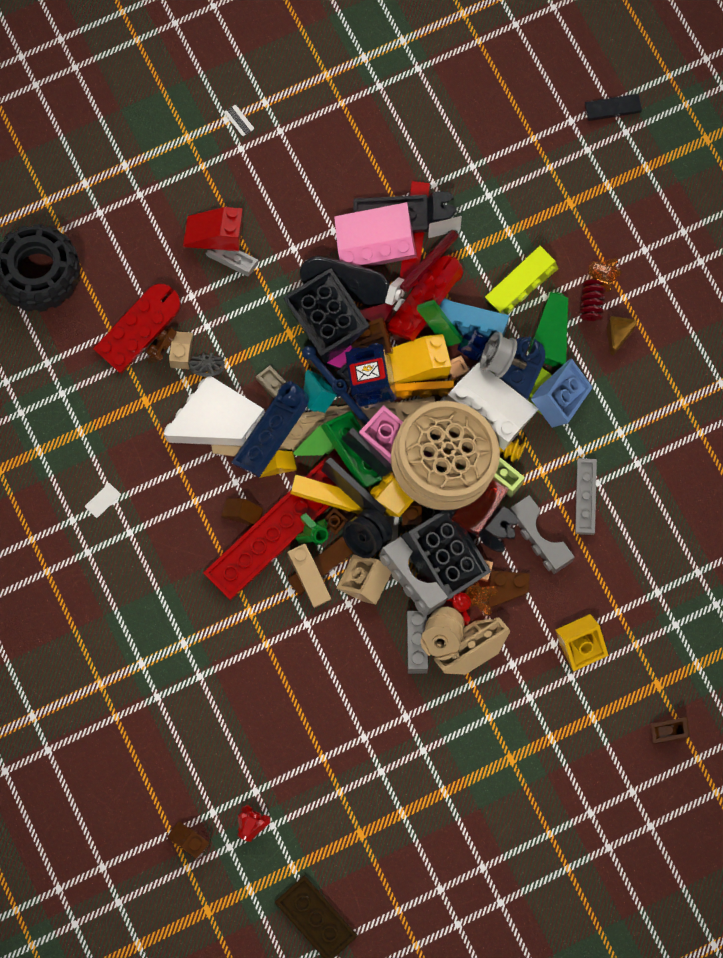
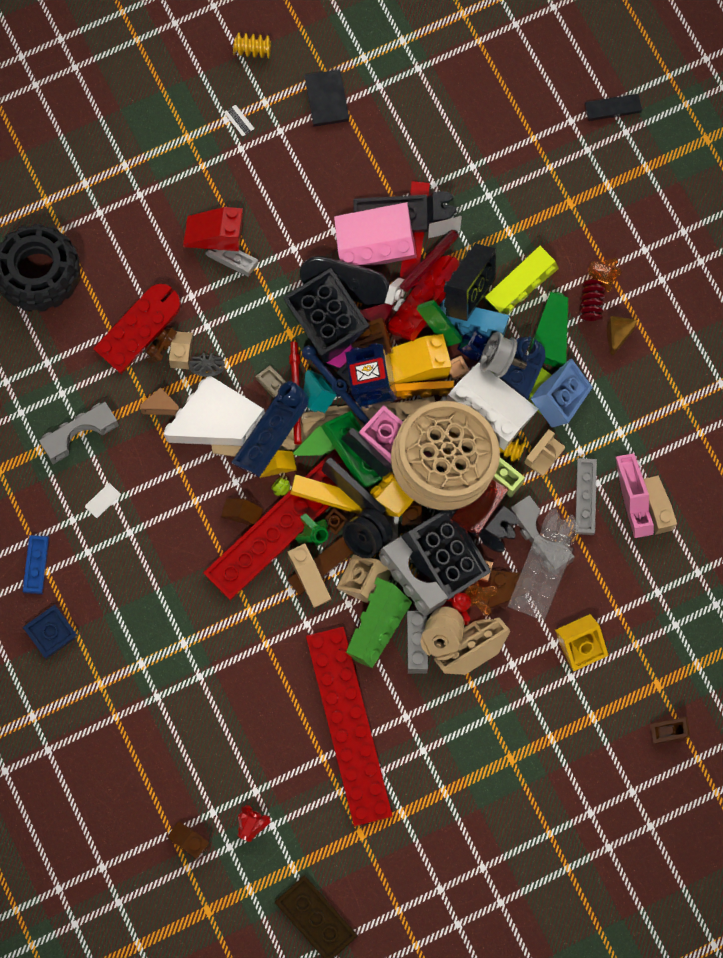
none -> blue tile [23,535,49,594]
none -> dark blue plate [23,605,78,659]
none -> light grey arch [39,402,119,464]
none -> medium nougat slope [140,387,179,415]
none -> yellow piece [233,33,271,59]
none -> lime plate [271,477,290,496]
none -> red bar [289,342,302,445]
none -> black tile [304,69,349,127]
none -> red plate [306,627,393,827]
none -> bright green wedge [346,577,412,668]
none -> black brick [444,243,496,321]
none -> clear hinge [508,509,578,622]
none -> tan panel [525,429,565,476]
none -> bright pink slope [616,453,654,538]
none -> tan slope [644,475,677,534]

